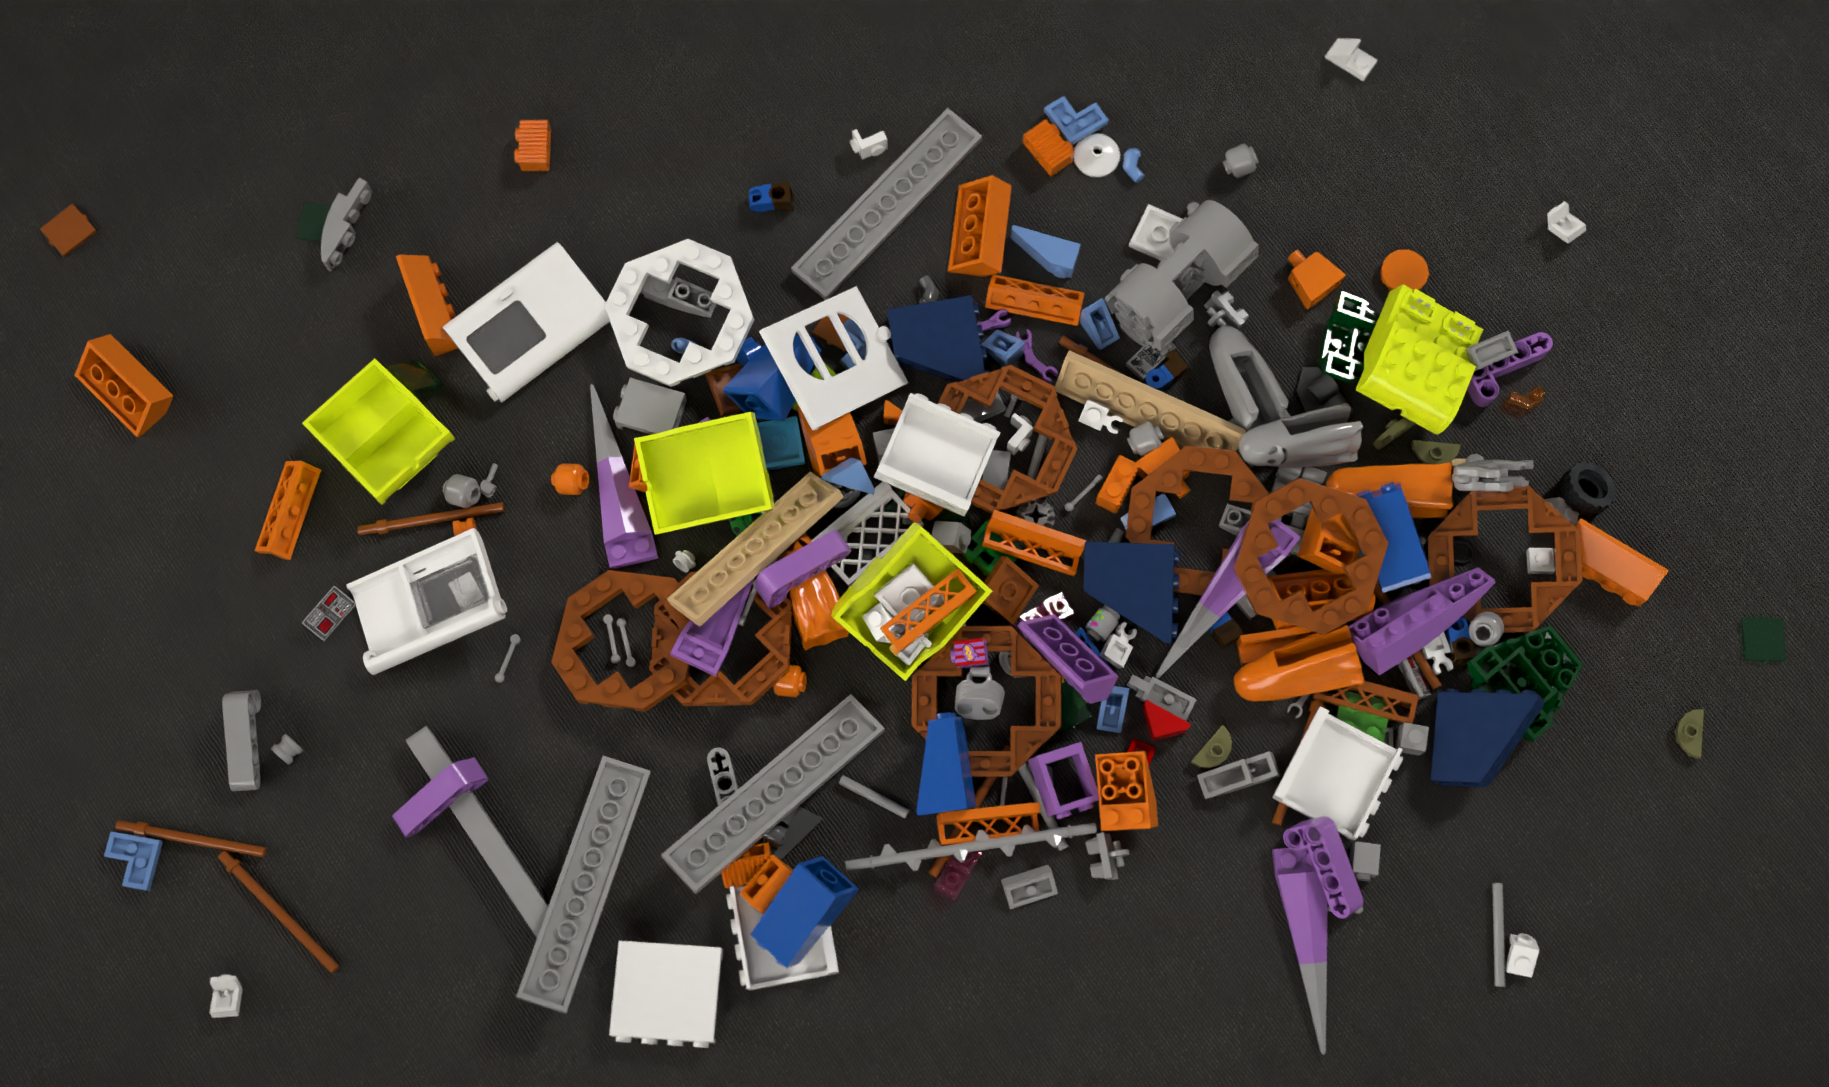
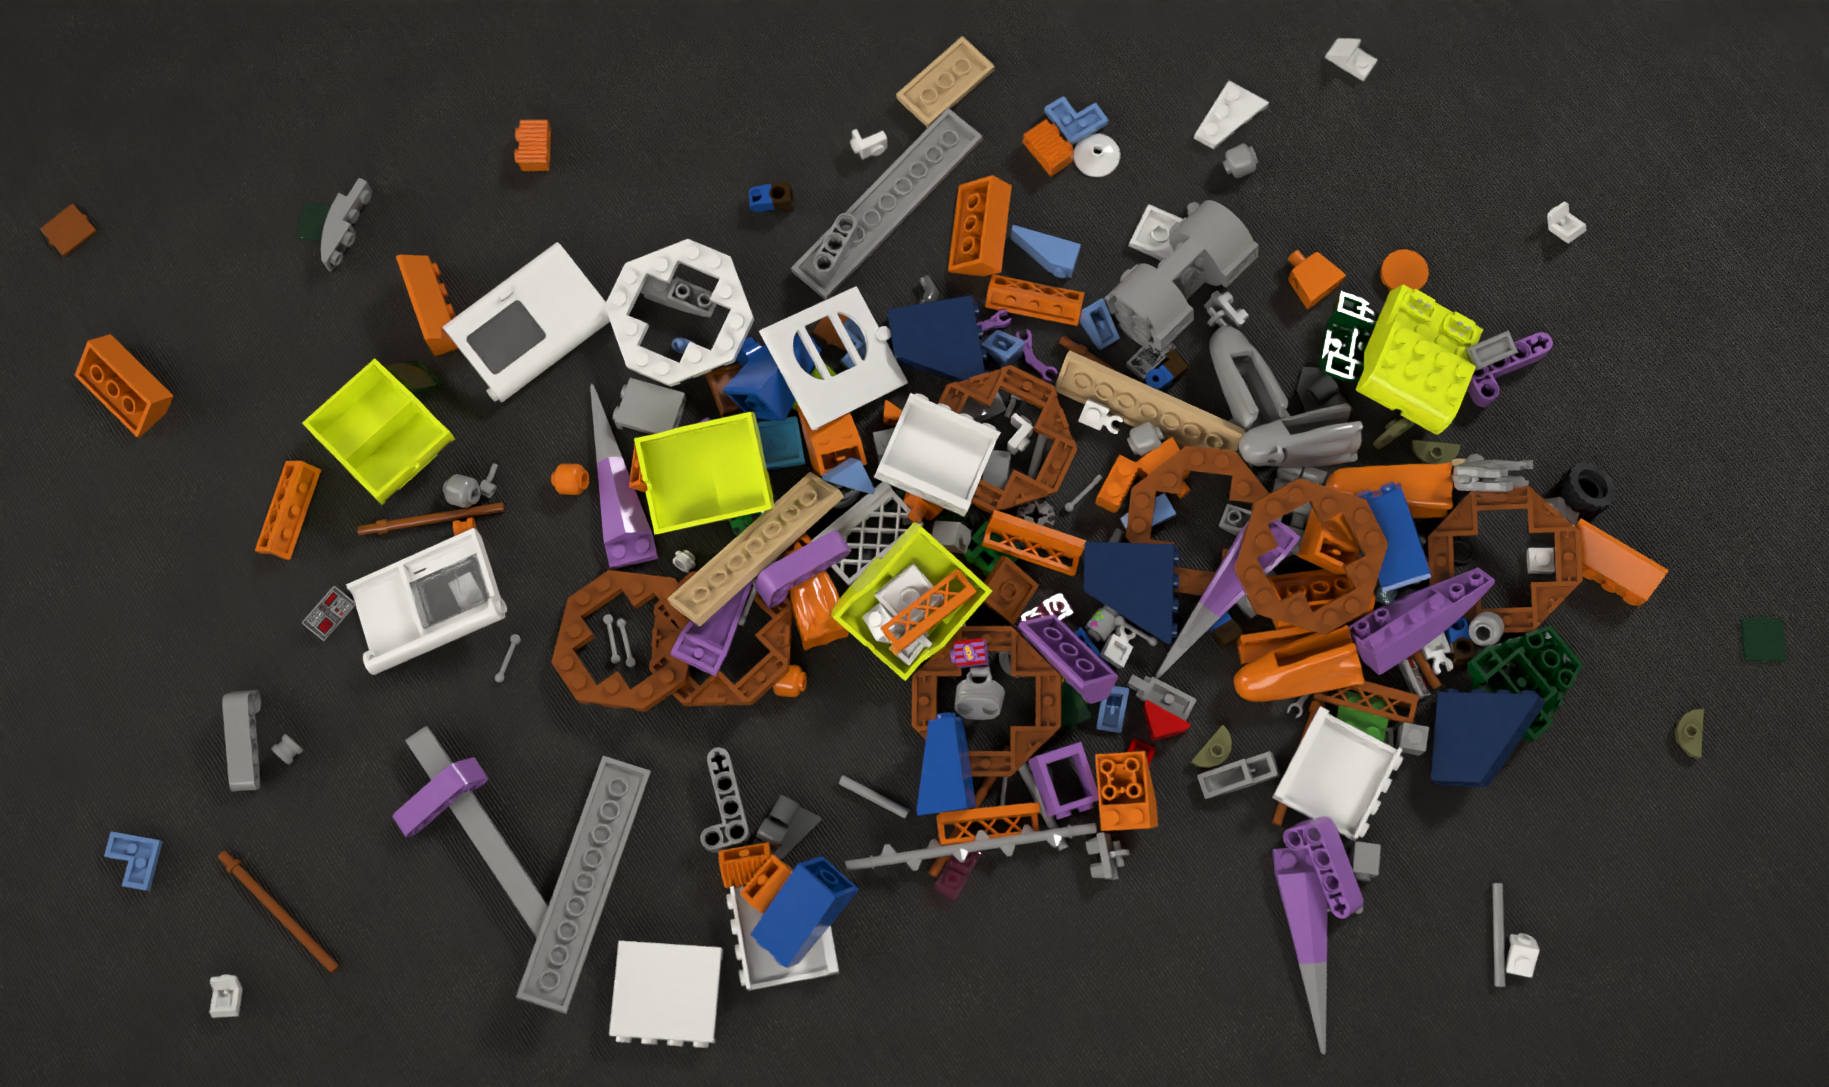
dark orange bar [115,820,267,857] -> none
light grey plate [661,694,885,894] -> none
light grey slope [1001,865,1058,909] -> none
medium blue arm [1123,148,1145,183] -> none
clear orange arm [1507,387,1545,409] -> none
none -> light grey beam [813,213,857,281]
none -> tan plate [896,36,994,128]
none -> light grey hinge [1114,616,1158,646]
none -> white wing [1194,81,1269,149]
none -> clear light blue plate [1374,586,1398,605]

